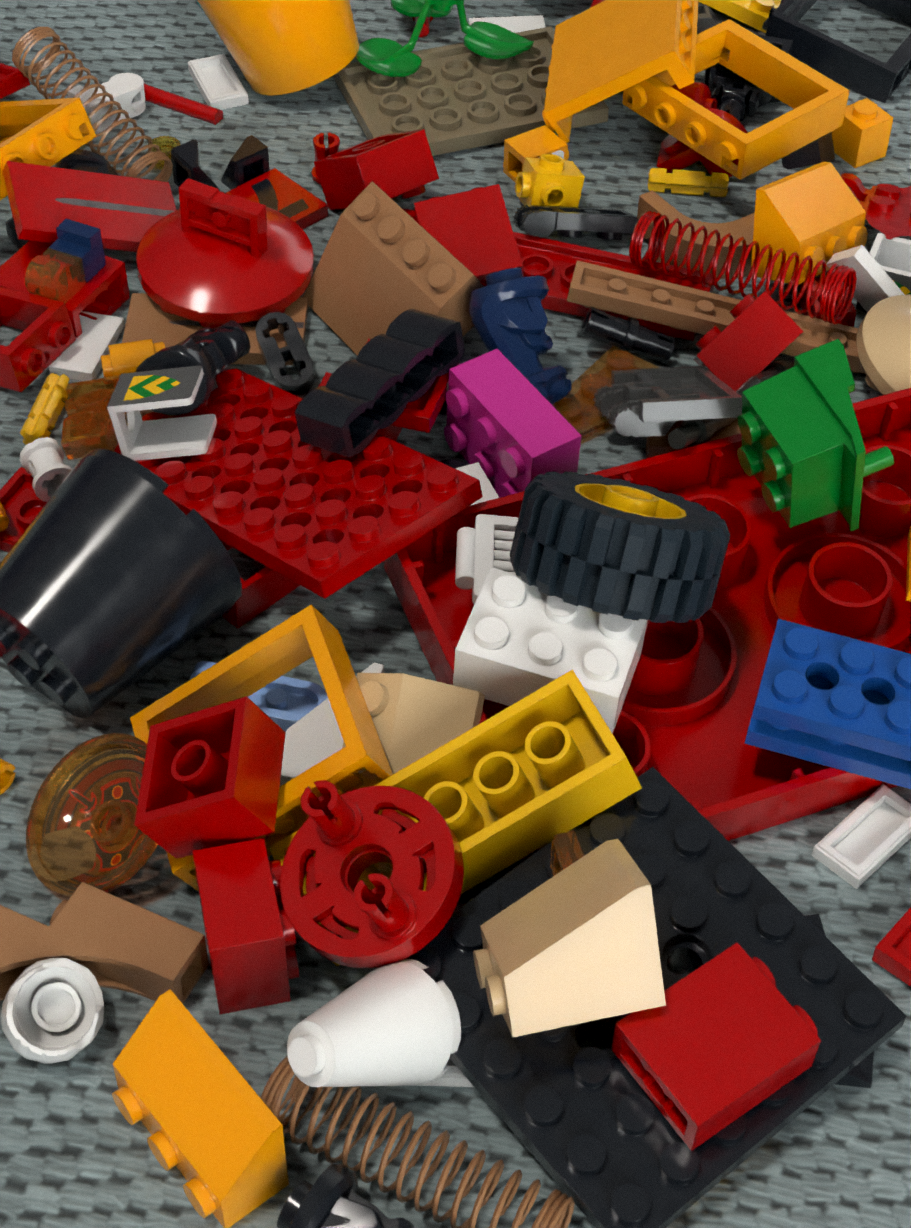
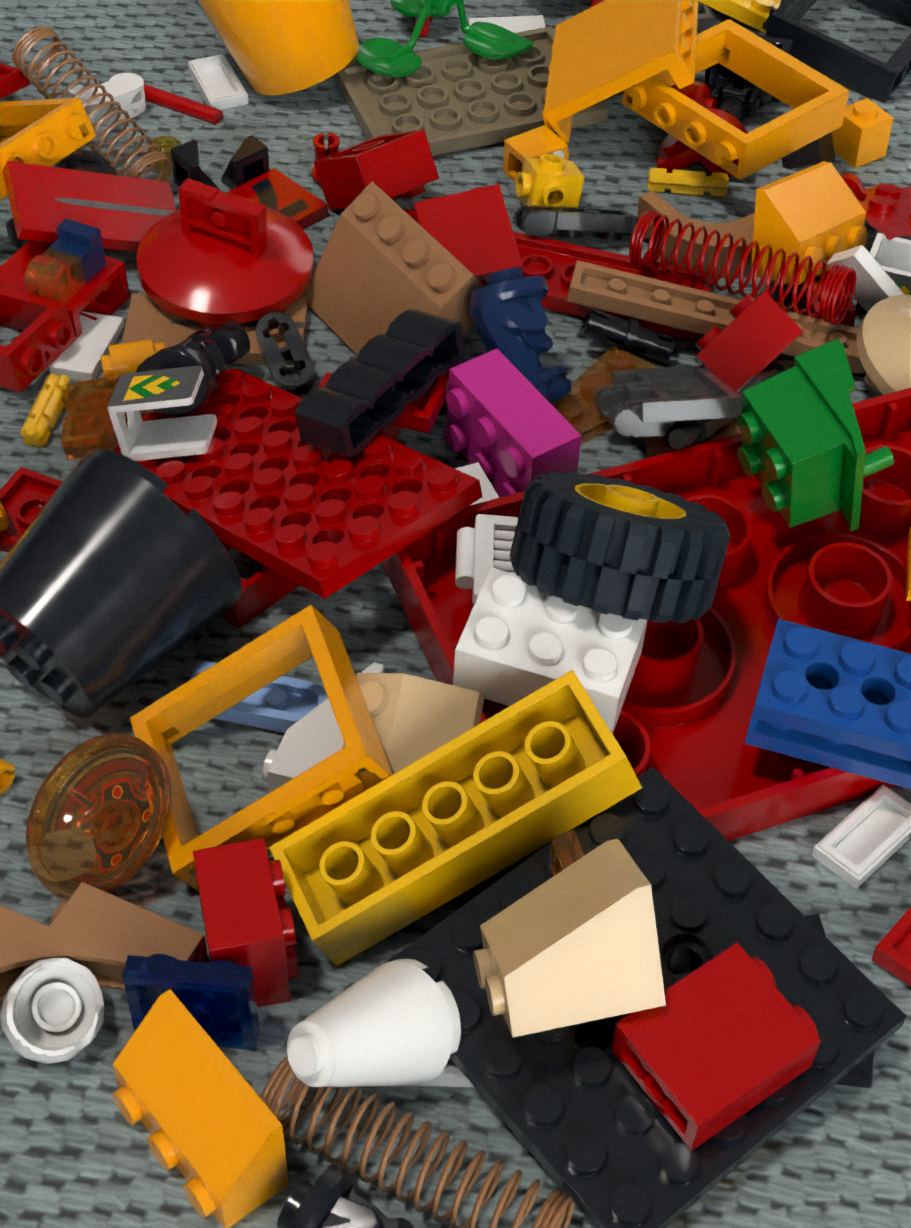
white bush [19,437,72,502] -> none
red brick [134,696,286,859] -> none
red piece [280,780,464,968] -> none
none -> clear blue plate [122,954,260,1051]

